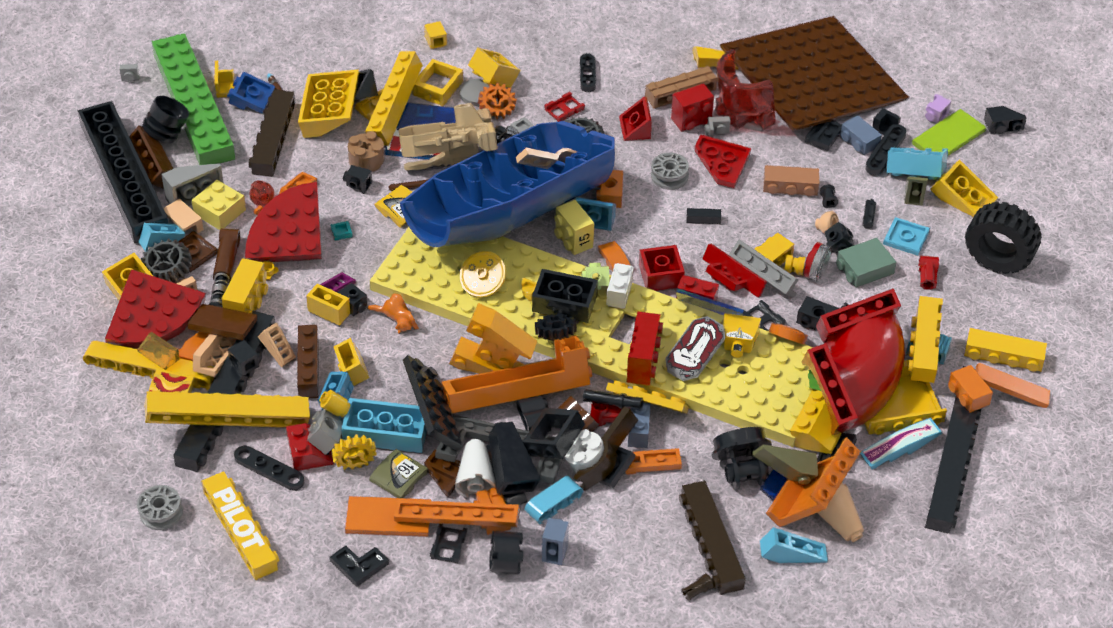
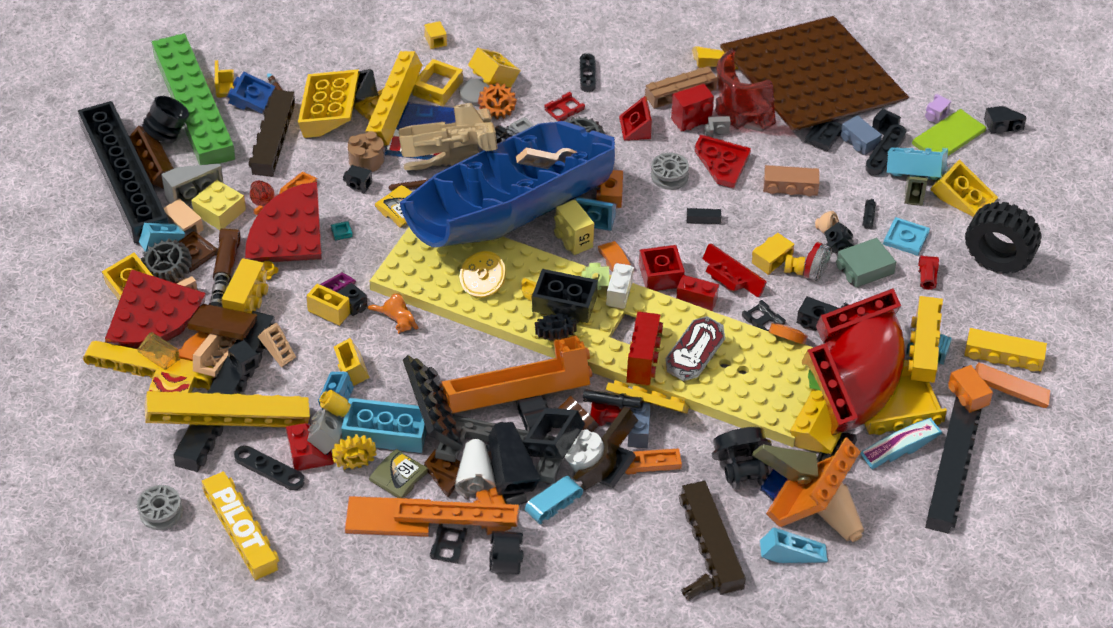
light grey plate [119,64,139,82] -> none
reddish brown brick [297,324,319,399] -> none
black plate [329,545,389,587] -> none
light orange wedge [449,303,537,374] -> none
sand blue brick [542,518,569,566] -> none
piece [676,288,745,316] -> none
yellow torso [723,313,761,358] -> none
light grey fence [729,240,799,297] -> none
black bush [820,184,839,208] -> none

